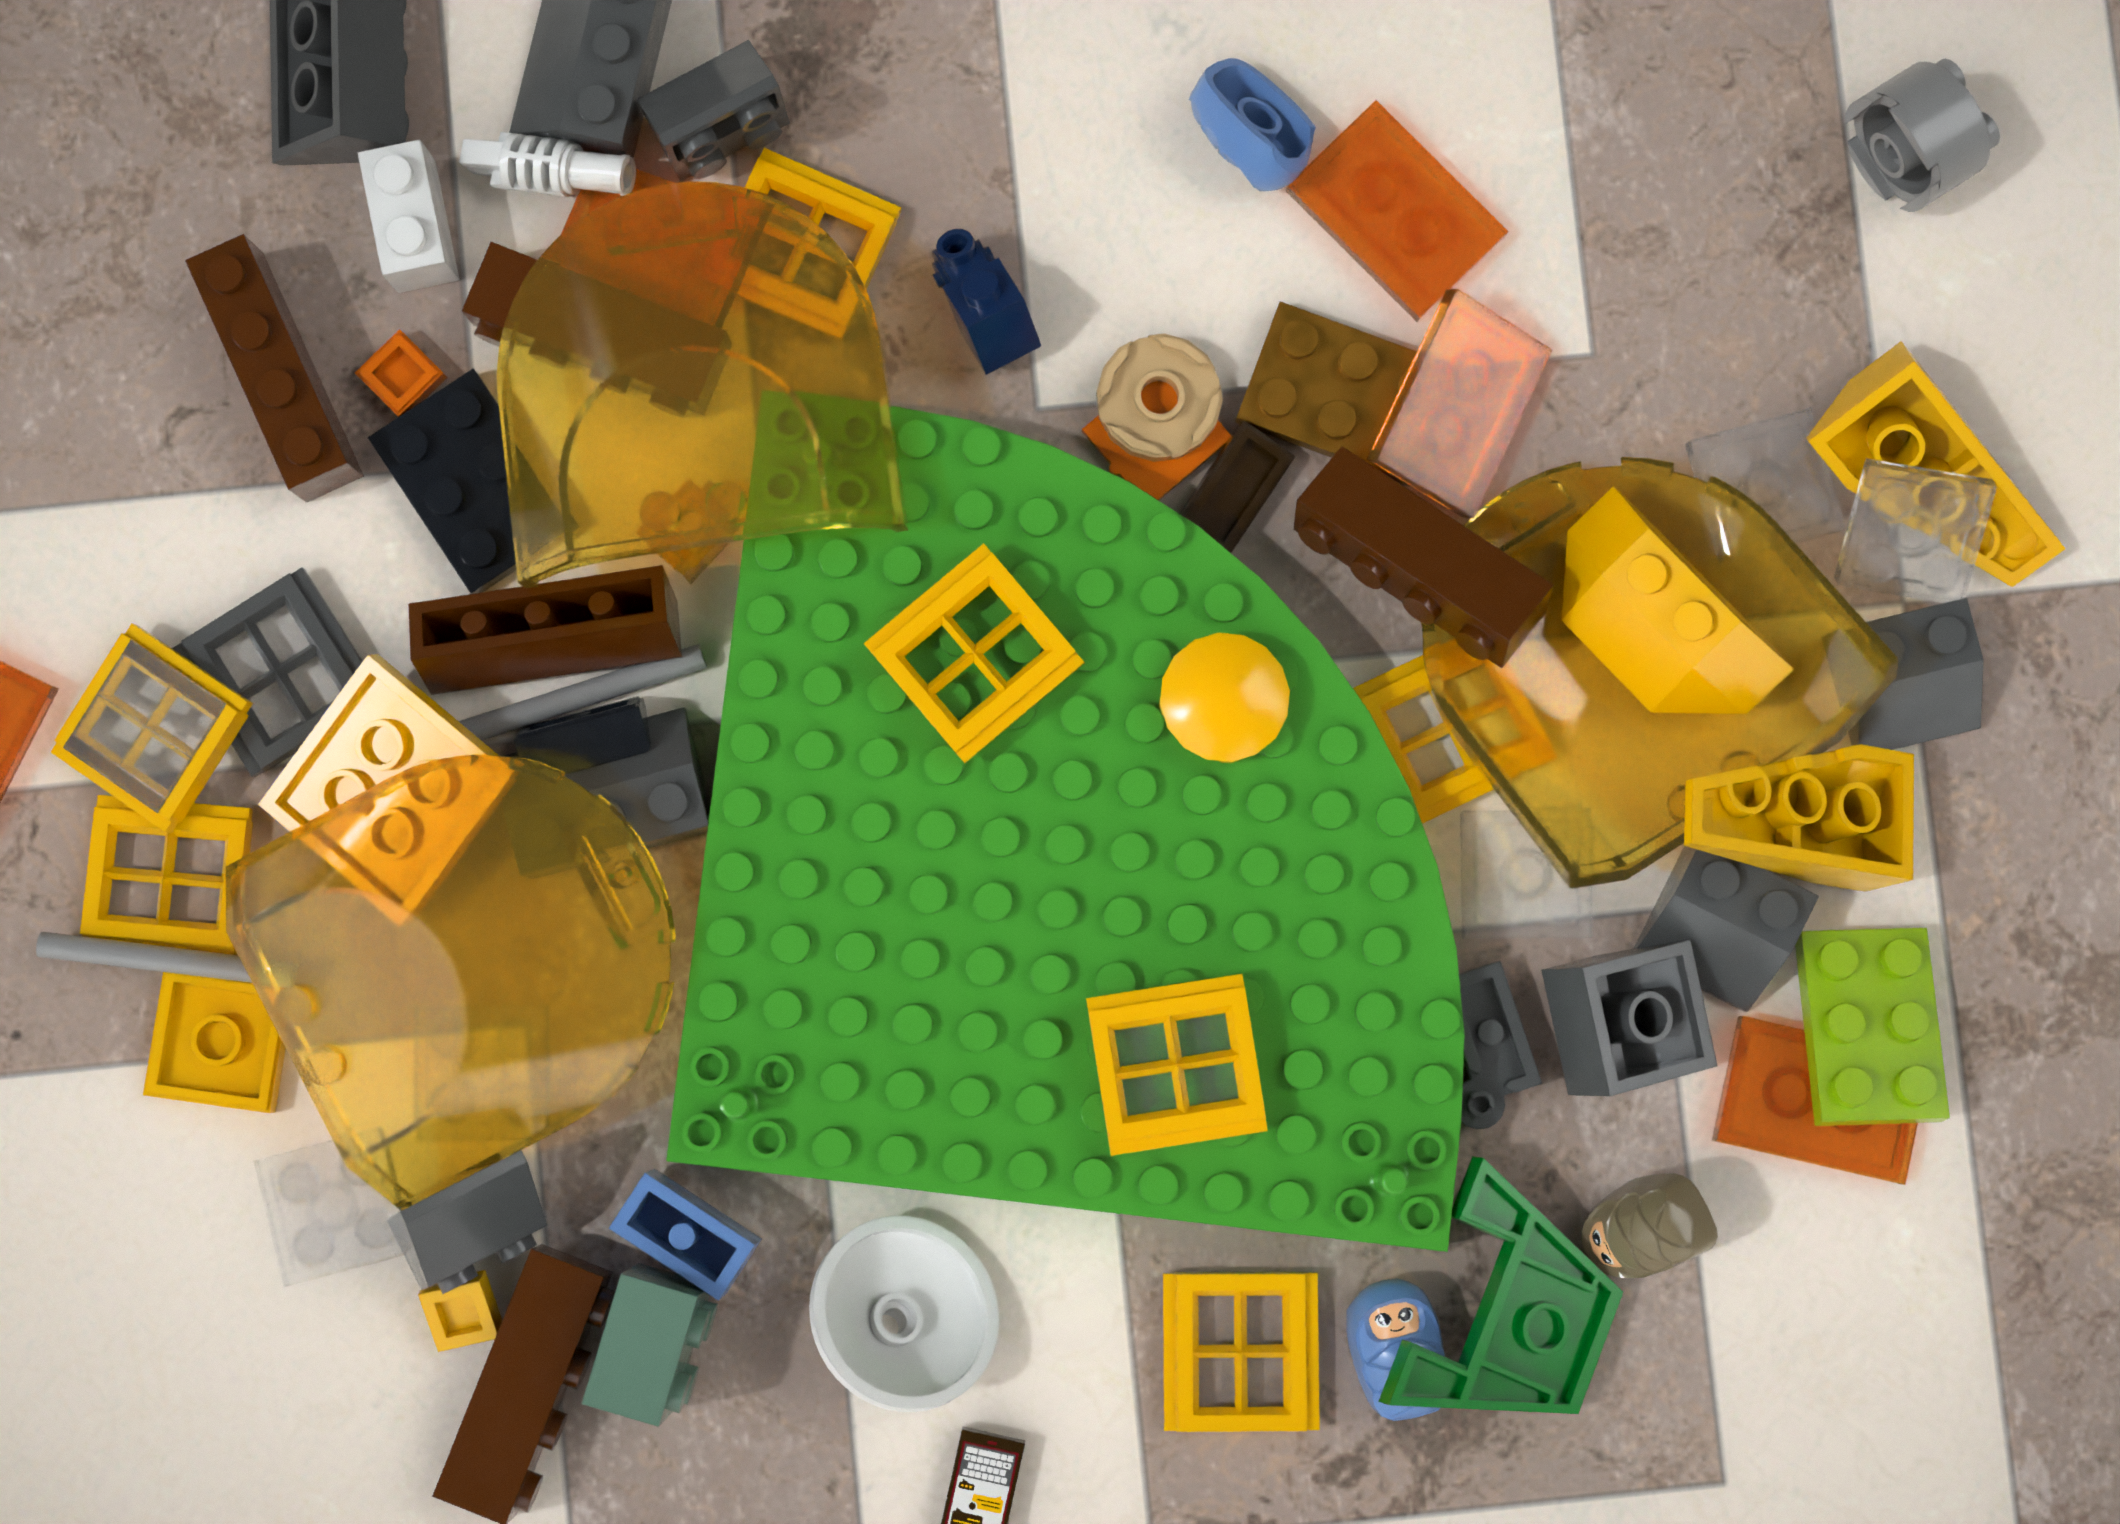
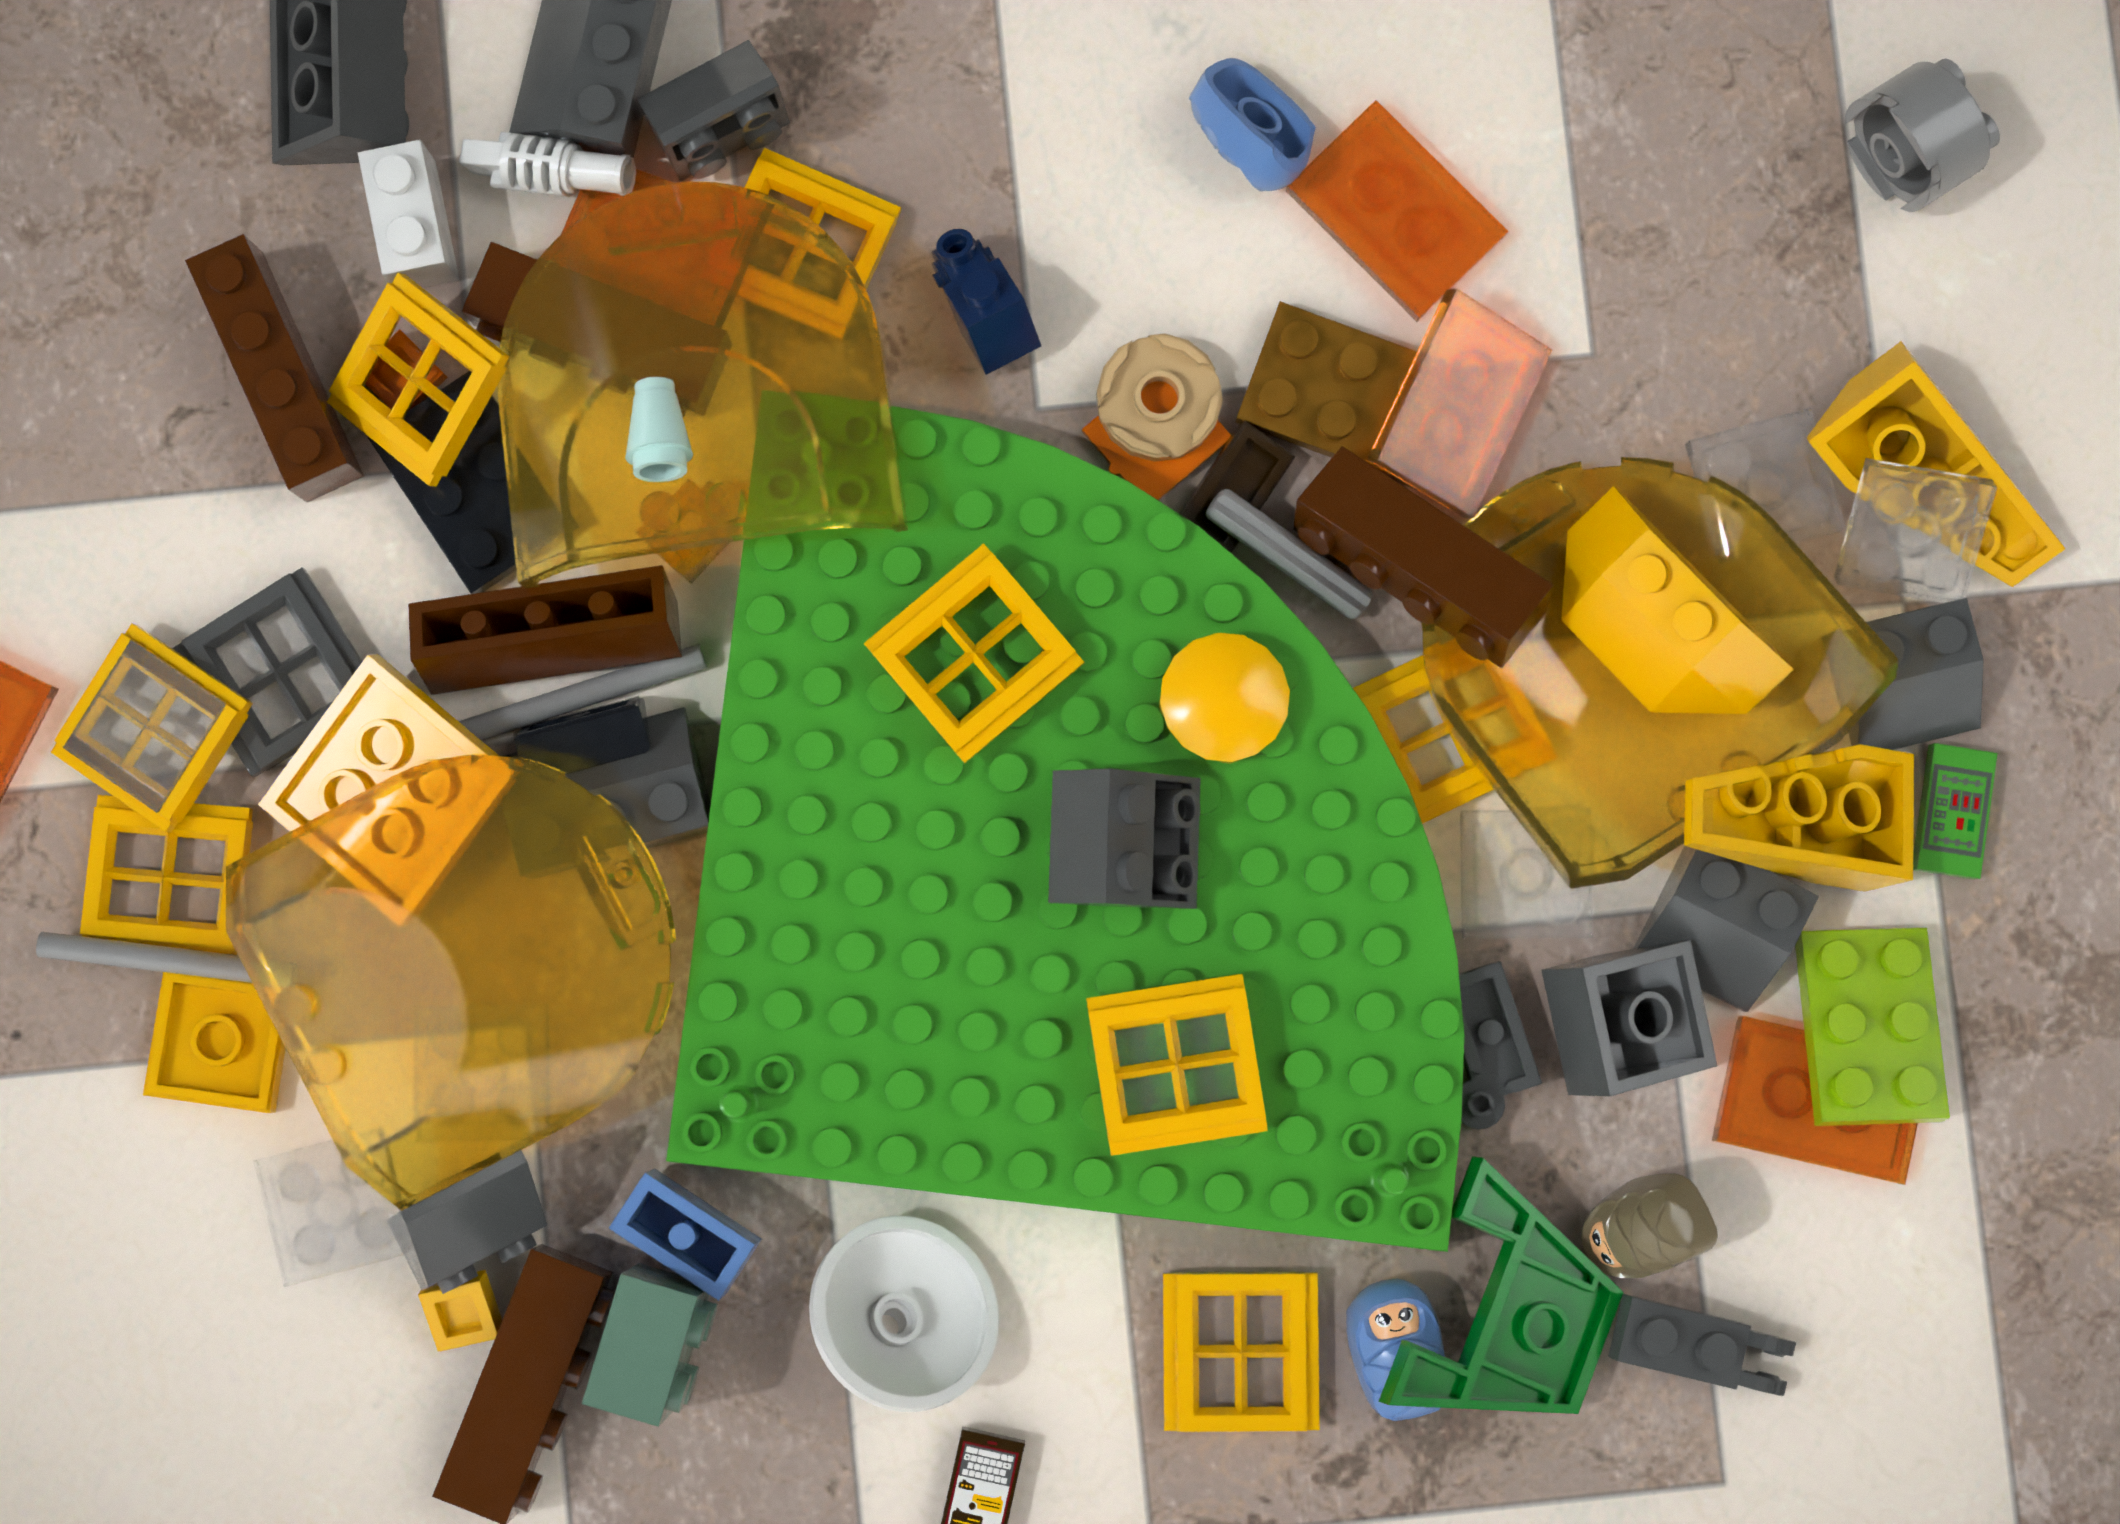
none -> yellow piece [327,272,510,487]
none -> light aqua cone [625,377,693,482]
none -> dark grey slope [1048,768,1201,909]
none -> light grey axle [1206,489,1373,619]
none -> dark grey hinge [1608,1294,1796,1396]
none -> bright green tile [1913,743,1998,880]

